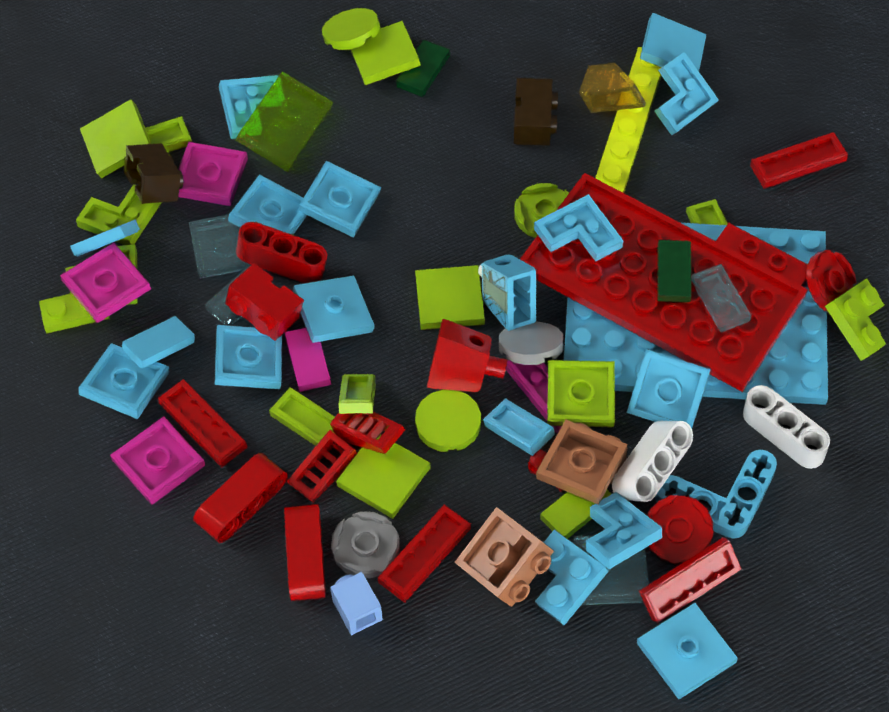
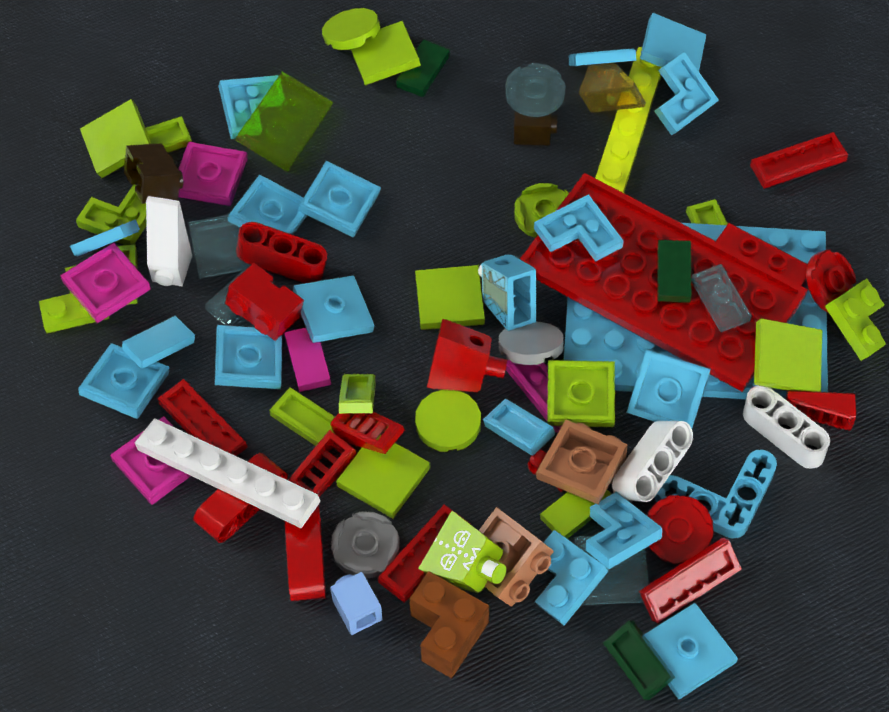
none -> white plate [135,418,320,528]
none -> white slope [146,196,192,286]
none -> dark orange brick [410,571,489,679]
none -> lime torso [418,511,506,593]
none -> clear light blue tile [505,63,566,117]
none -> medium azure tile [569,48,636,66]
none -> dark green tile [603,620,675,700]
none -> lime tile [754,318,822,392]
none -> red slope [785,391,856,430]

